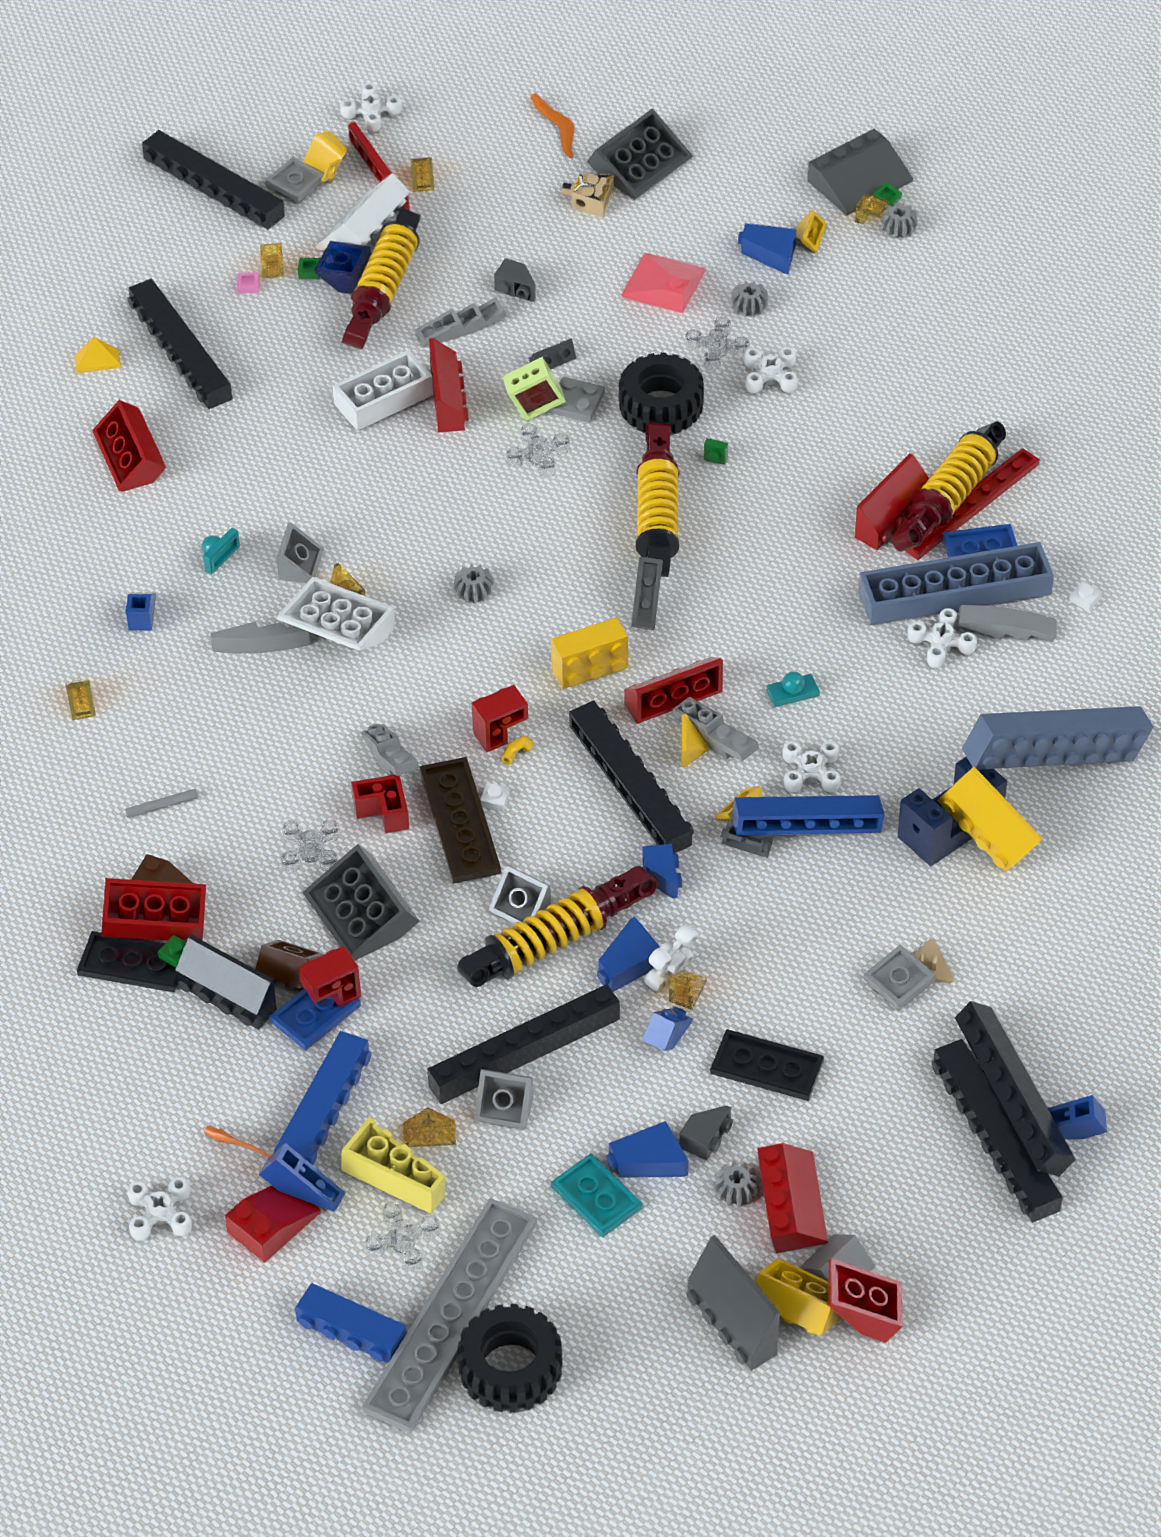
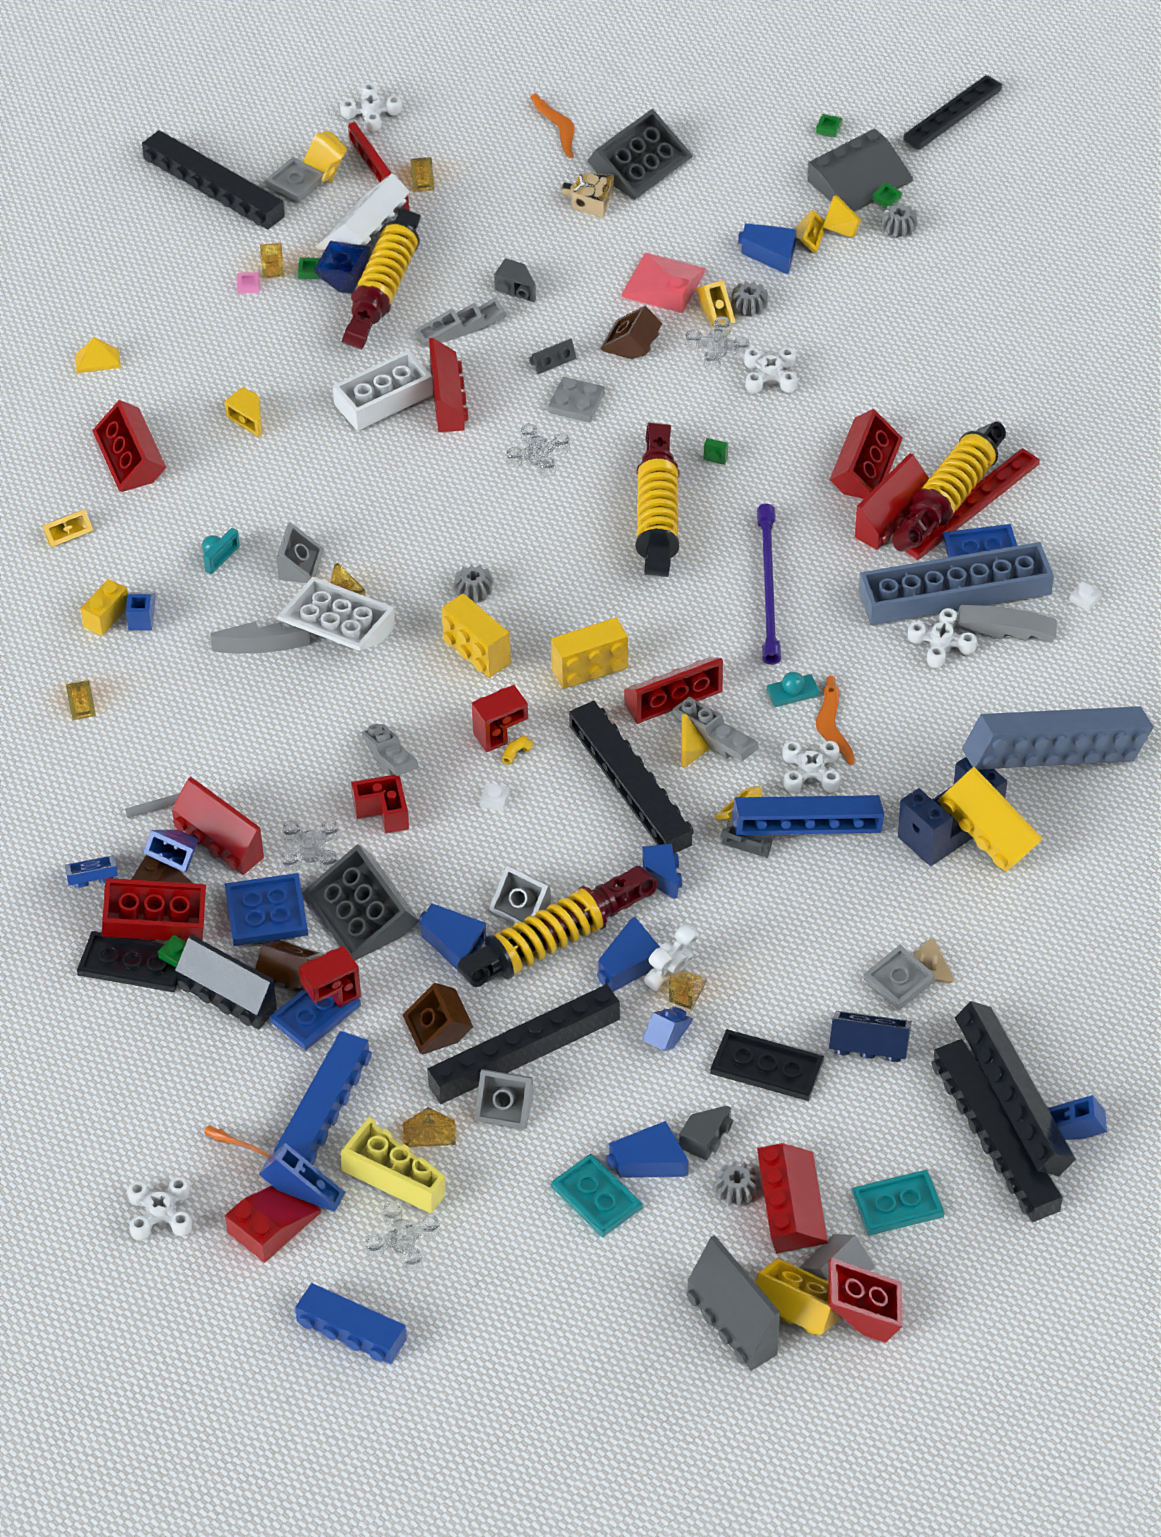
black brick [127,278,233,409] -> none
light grey plate [362,1198,537,1434] -> none
dark brown plate [419,757,501,884] -> none
black tyre [458,1304,563,1413] -> none
yellowish green piece [502,357,566,421] -> none
black tyre [619,352,704,434] -> none
dark grey plate [631,557,663,630] -> none
clear yellow panel [855,193,888,225] -> none
none -> yellow slope [42,509,93,547]
none -> blue plate [65,855,118,888]
none -> yellow brick [80,579,128,636]
none -> blue slope [143,829,198,872]
none -> red slope [172,777,264,875]
none -> yellow slope [224,387,262,437]
none -> blue plate [225,873,308,946]
none -> reddish brown slope [402,982,473,1054]
none -> blue slope [419,903,486,969]
none -> yellow brick [442,593,511,678]
none -> reddish brown slope [600,305,663,359]
none -> yellow slope [696,280,736,329]
none -> dark purple hose [757,503,781,665]
none -> green plate [816,113,842,138]
none -> orange piece [816,676,854,765]
none -> yellow slope [823,195,861,238]
none -> red slope [829,409,903,499]
none -> dark blue slope [829,1011,912,1062]
none -> teal tile [852,1169,945,1236]
none -> black plate [904,74,1002,150]

